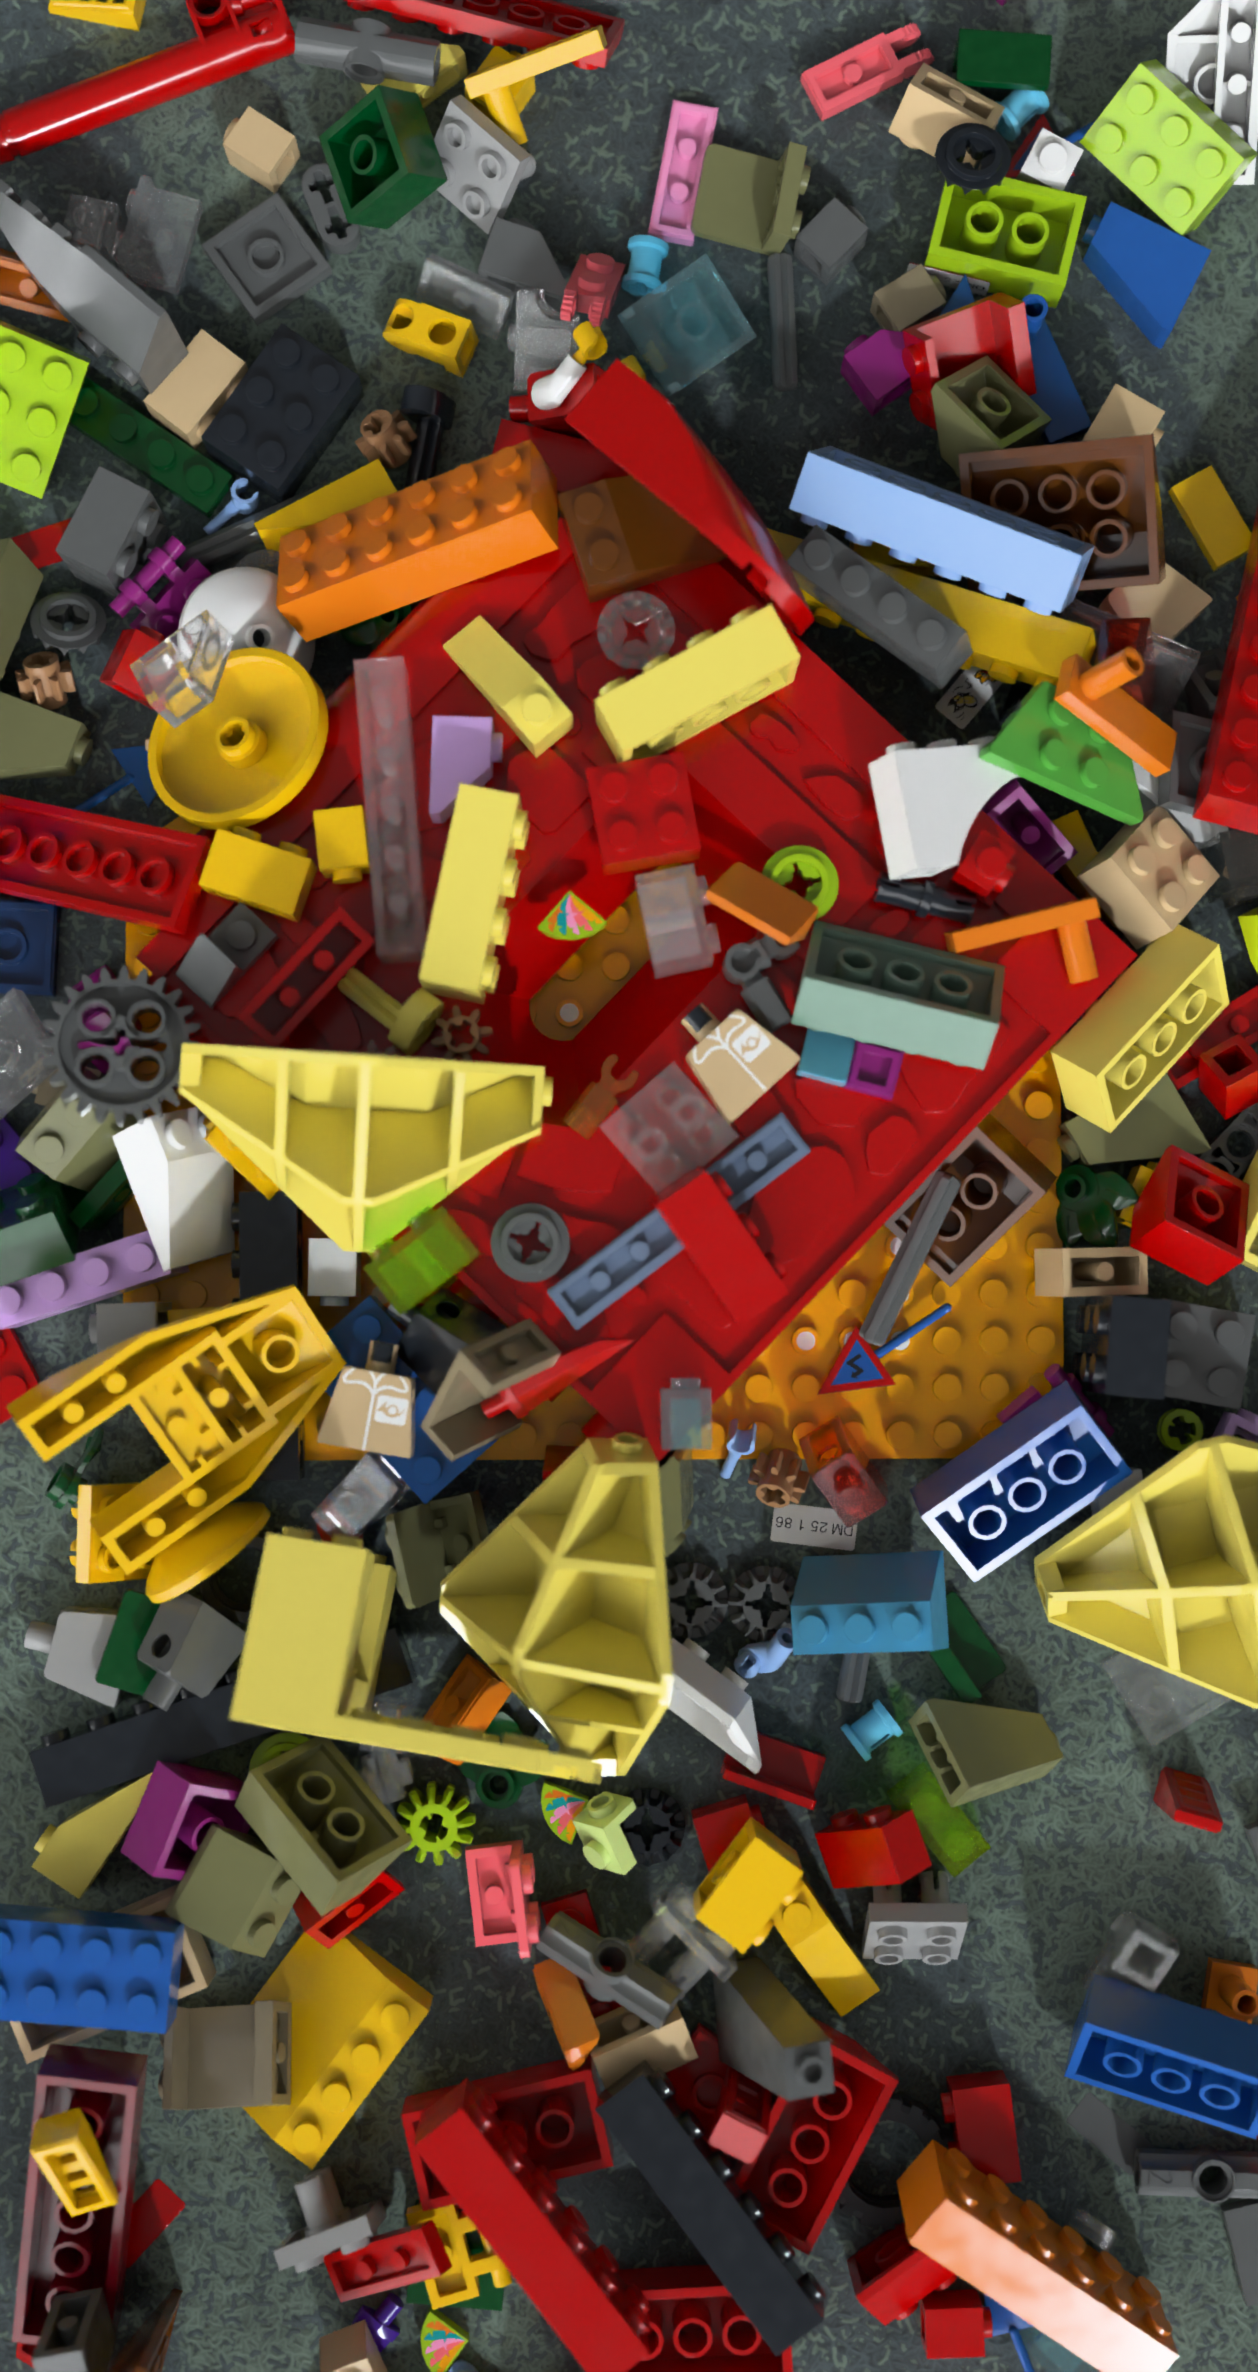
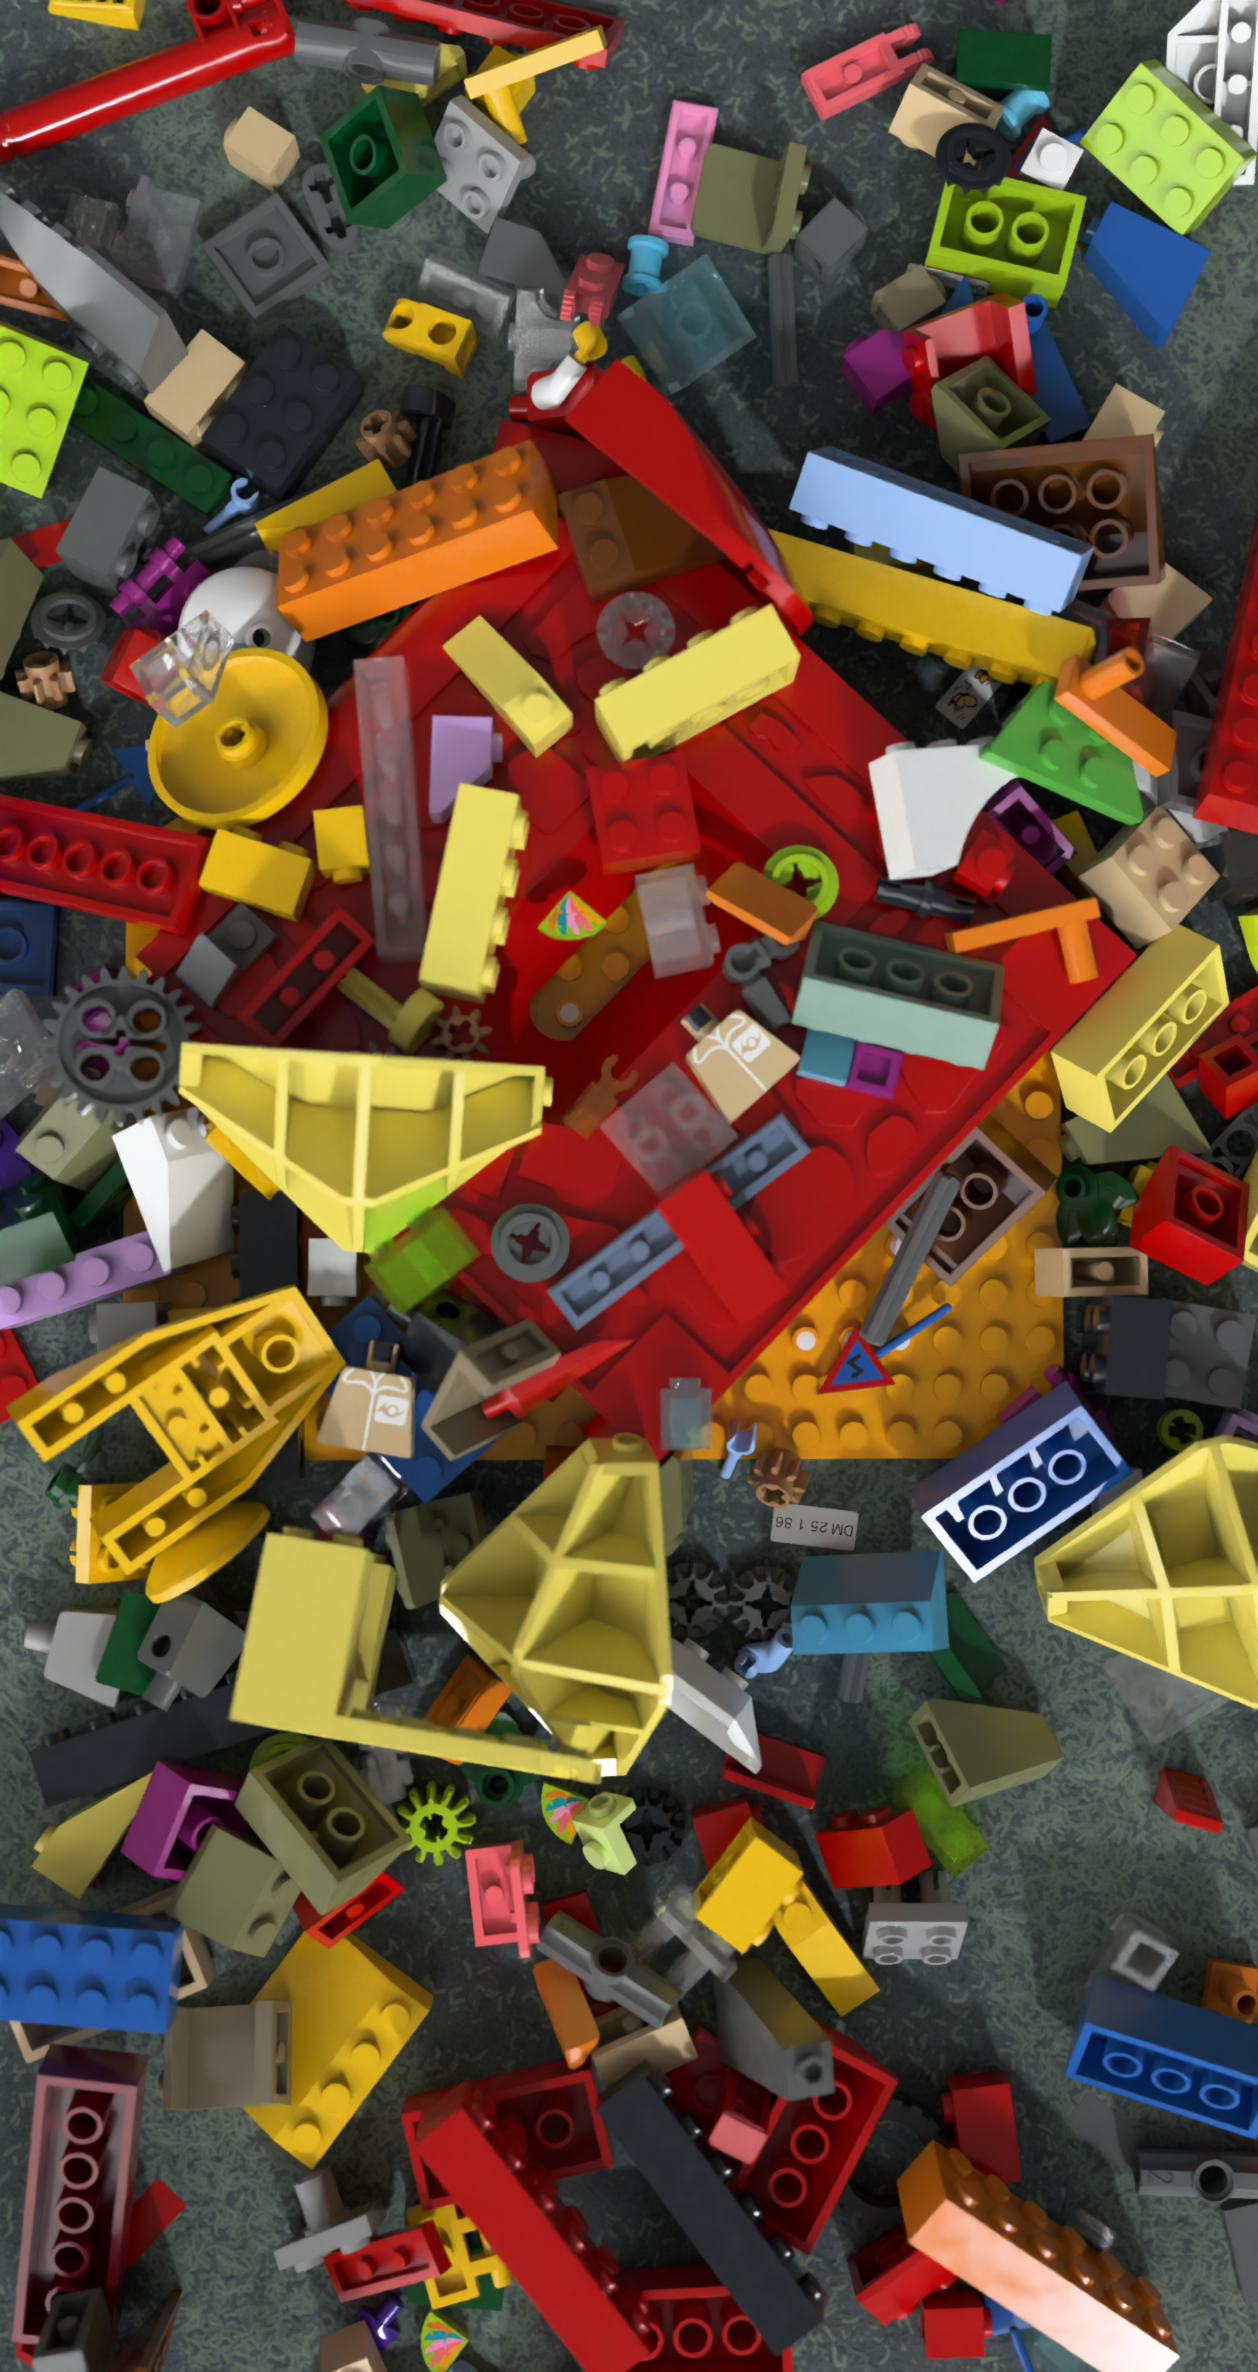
yellow slope [30,2108,119,2216] -> none
dark grey brick [787,525,973,690] -> none
clear red torso [799,1415,888,1528] -> none
medium azure bush [840,1699,903,1762] -> none
yellow tile [1168,465,1252,571] -> none

